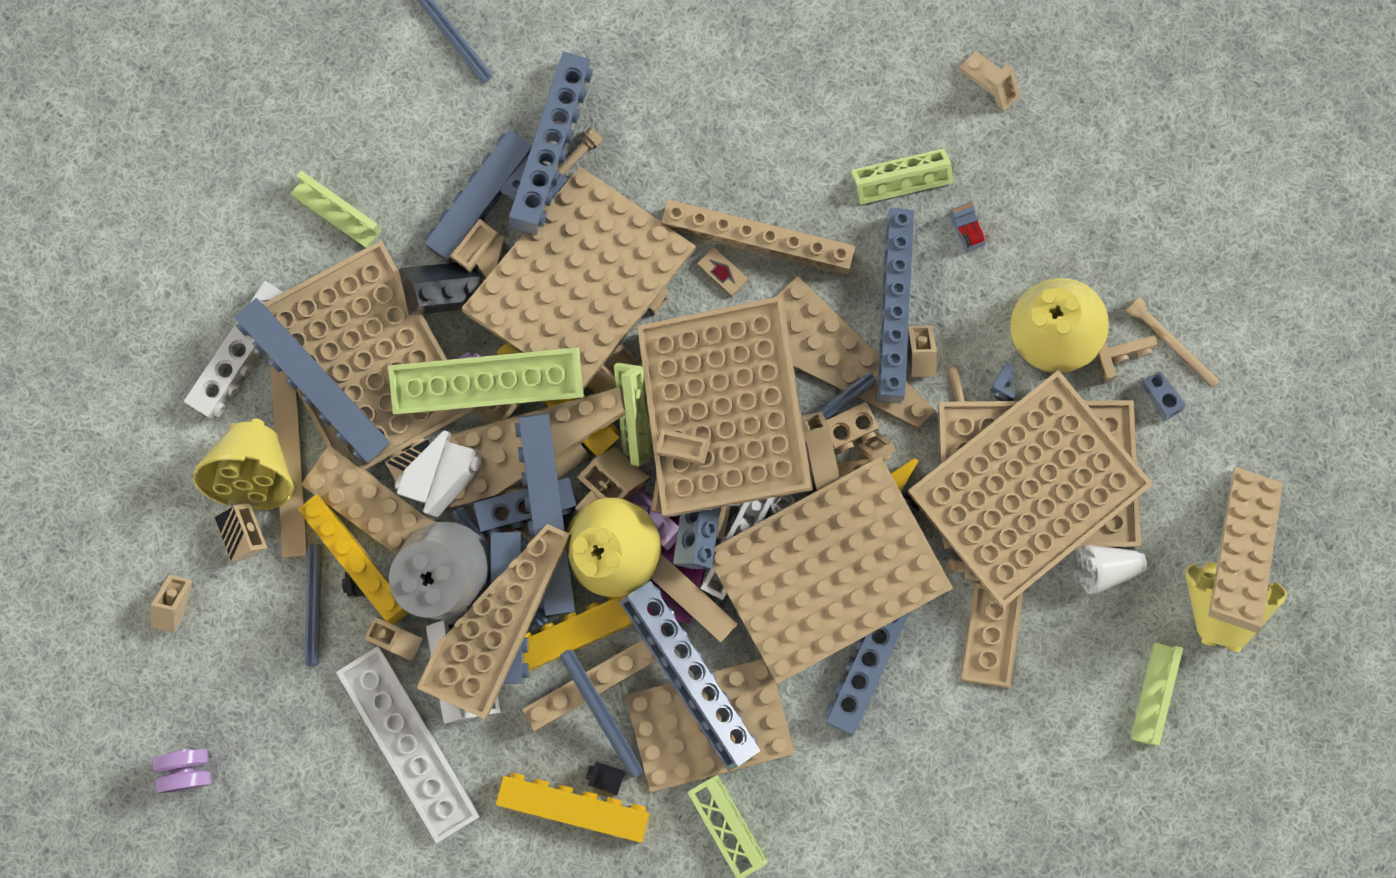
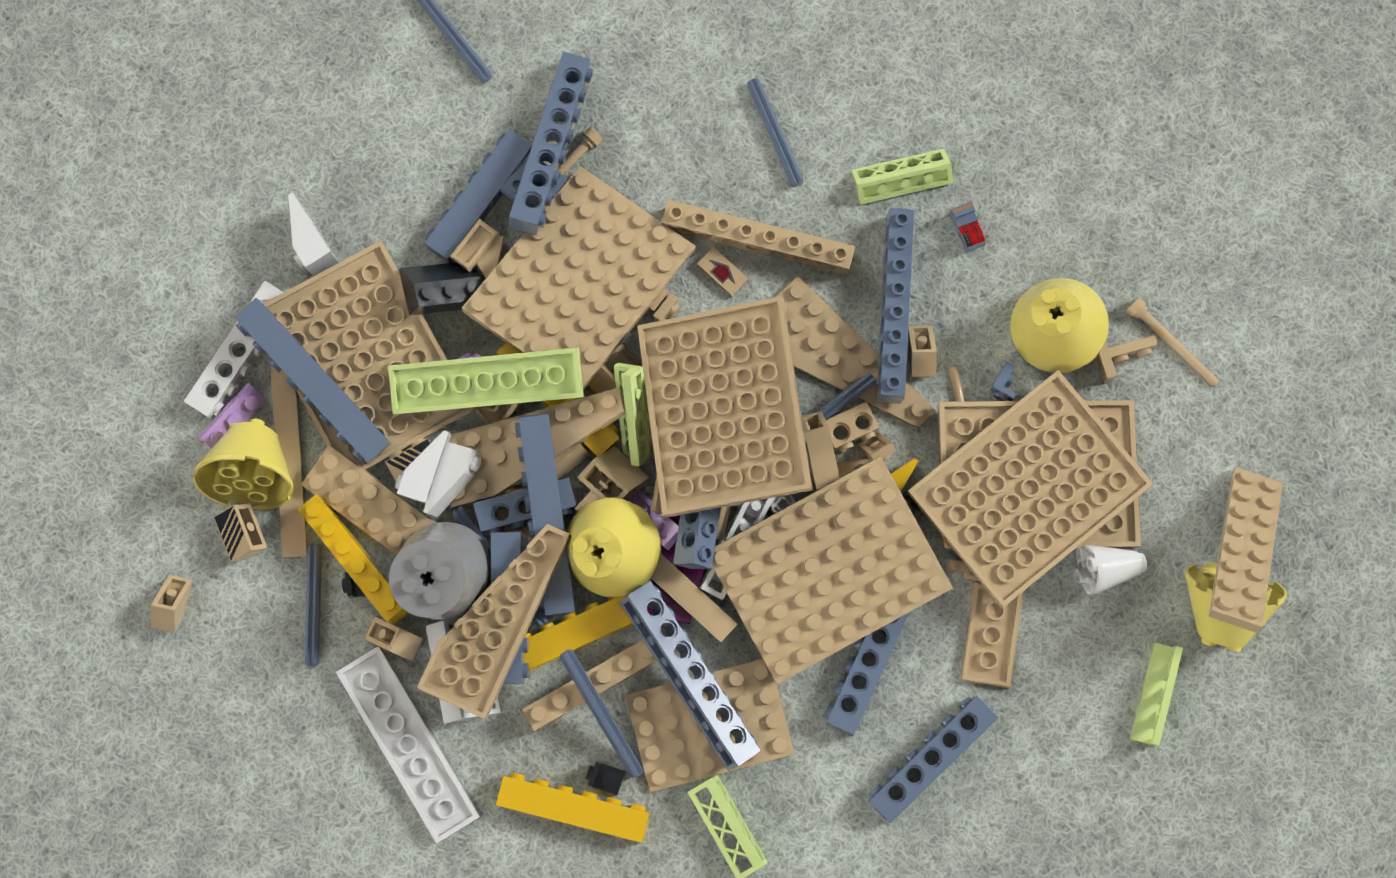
lavender wheel [151,749,212,794] -> none
yellowish green fence [290,170,382,248] -> none
tan tile [655,429,710,465] -> none
tan bracket [959,51,1021,111] -> none
sand blue leg [1141,372,1186,422] -> none
none -> lavender plate [198,383,267,449]
none -> white slope [288,192,339,276]
none -> tan bracket [653,293,680,322]
none -> sand blue axle [747,78,804,187]
none -> sand blue brick [868,696,998,823]

